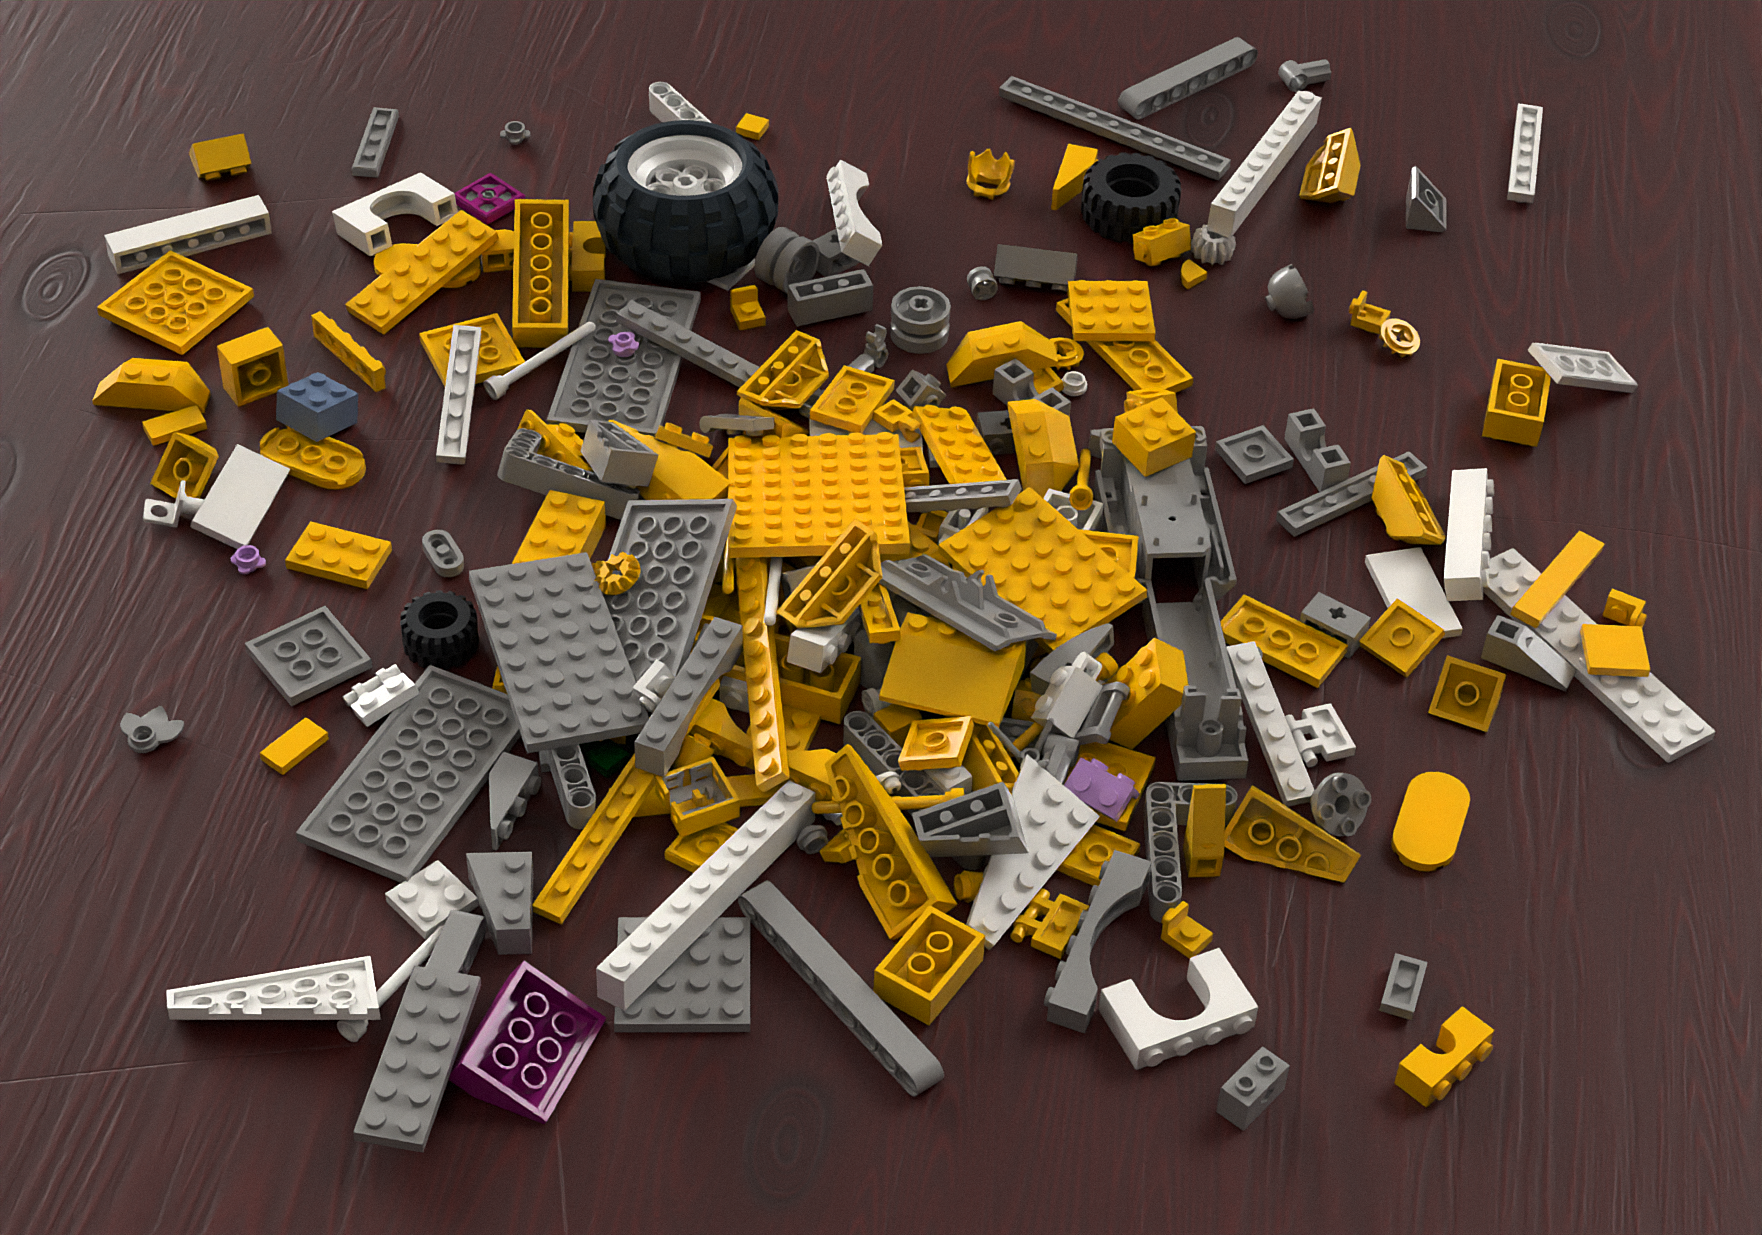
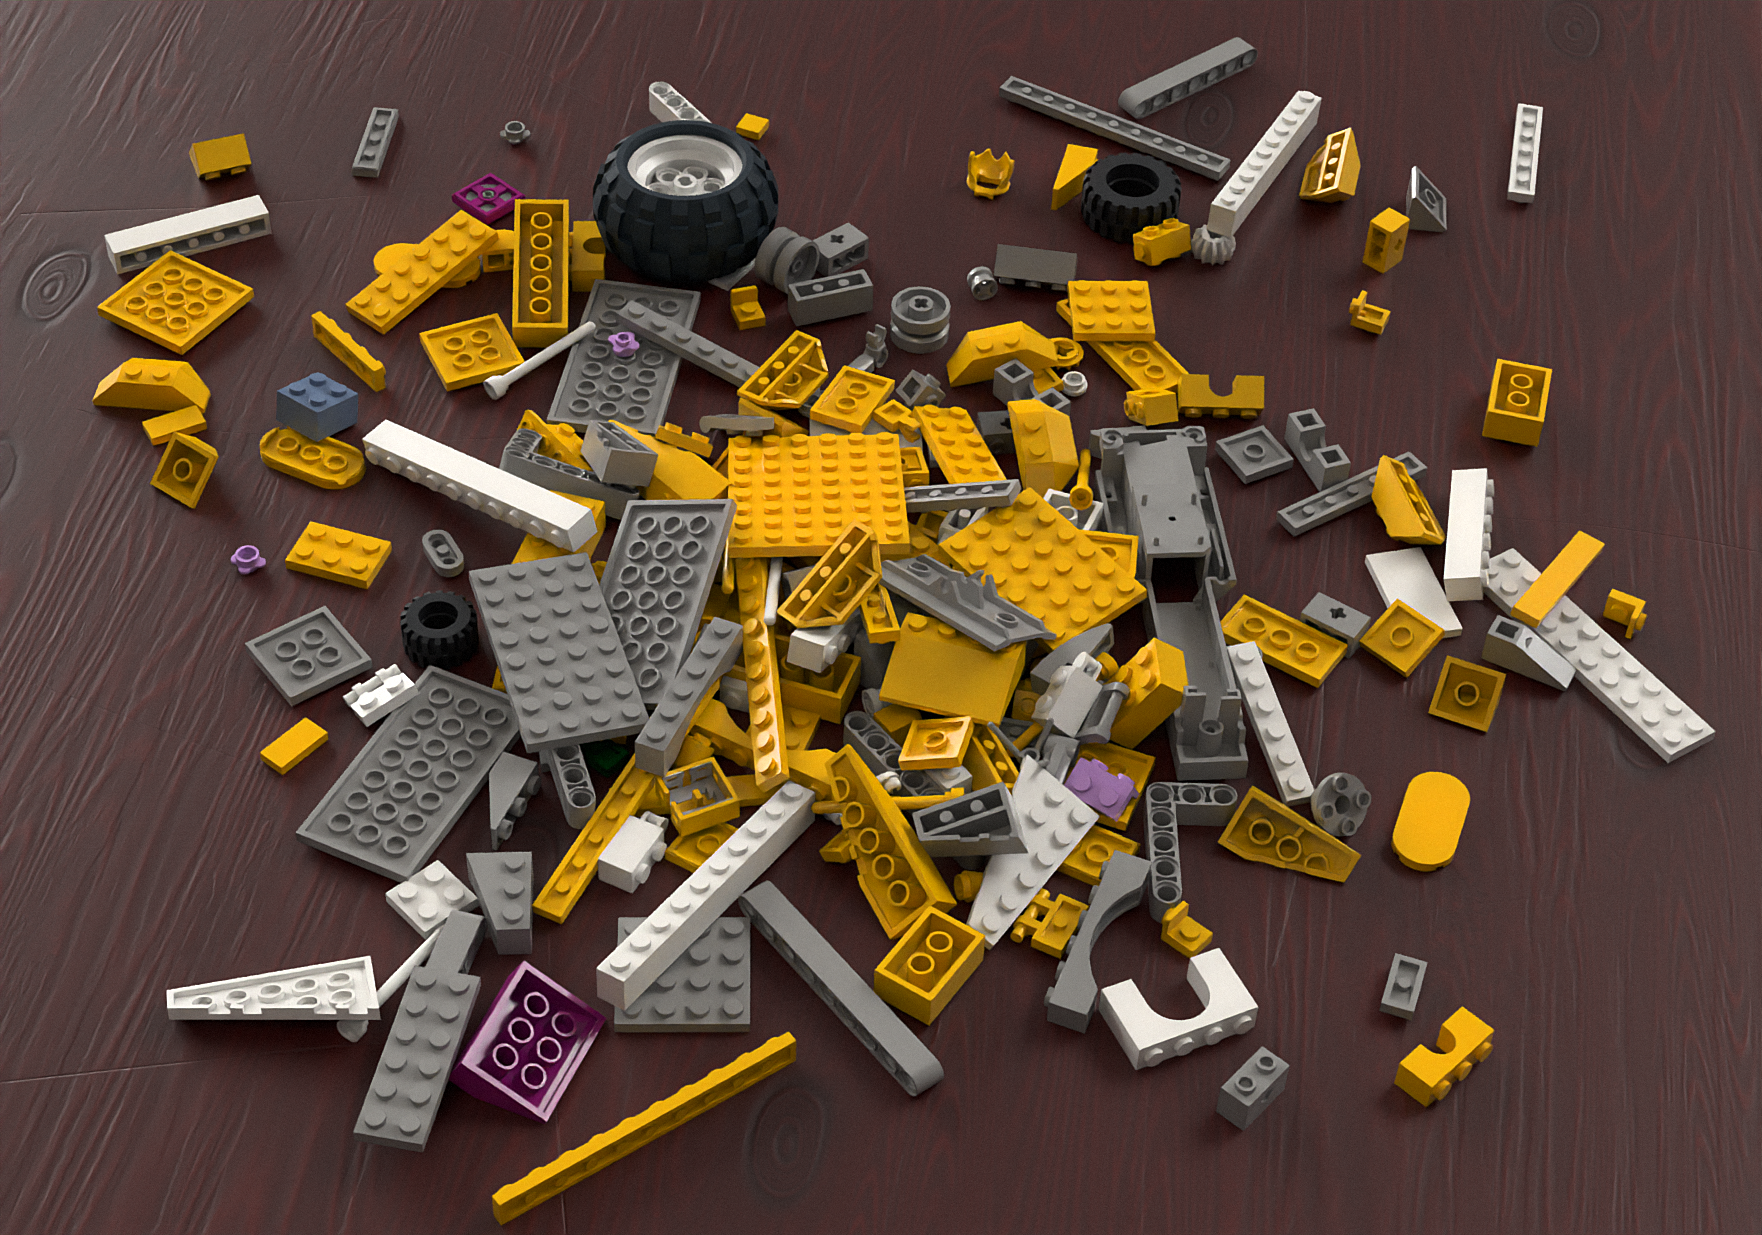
light grey plate [120,706,184,753] -> none
white bracket [143,480,205,528] -> none
white tile [190,444,290,549] -> none
yellow brick [217,327,289,407] -> none
white arch [332,172,458,256] -> none
white plate [436,325,481,464] -> none
yellow gear [594,551,641,595] -> none
white bracket [633,659,675,713] -> none
light grey plate [797,825,828,854] -> none
white arch [826,160,882,266] -> none
yellow brick [1112,398,1196,477] -> none
yellow tile [1181,259,1207,289] -> none
yellow slope [1183,784,1226,877] -> none
light grey cylinder [1265,264,1314,319] -> none
light grey piece [1278,59,1331,92] -> none
white plate [1285,703,1356,767] -> none
yellow gear [1379,319,1420,357] -> none
white tile [1528,343,1638,393] -> none
yellow tile [1580,624,1650,677] -> none
none -> white brick [362,420,598,553]
none -> yellow plate [492,1031,796,1225]
none -> white brick [598,810,668,894]
none -> yellow arch [1178,374,1264,419]
none -> yellow brick [1362,207,1410,274]

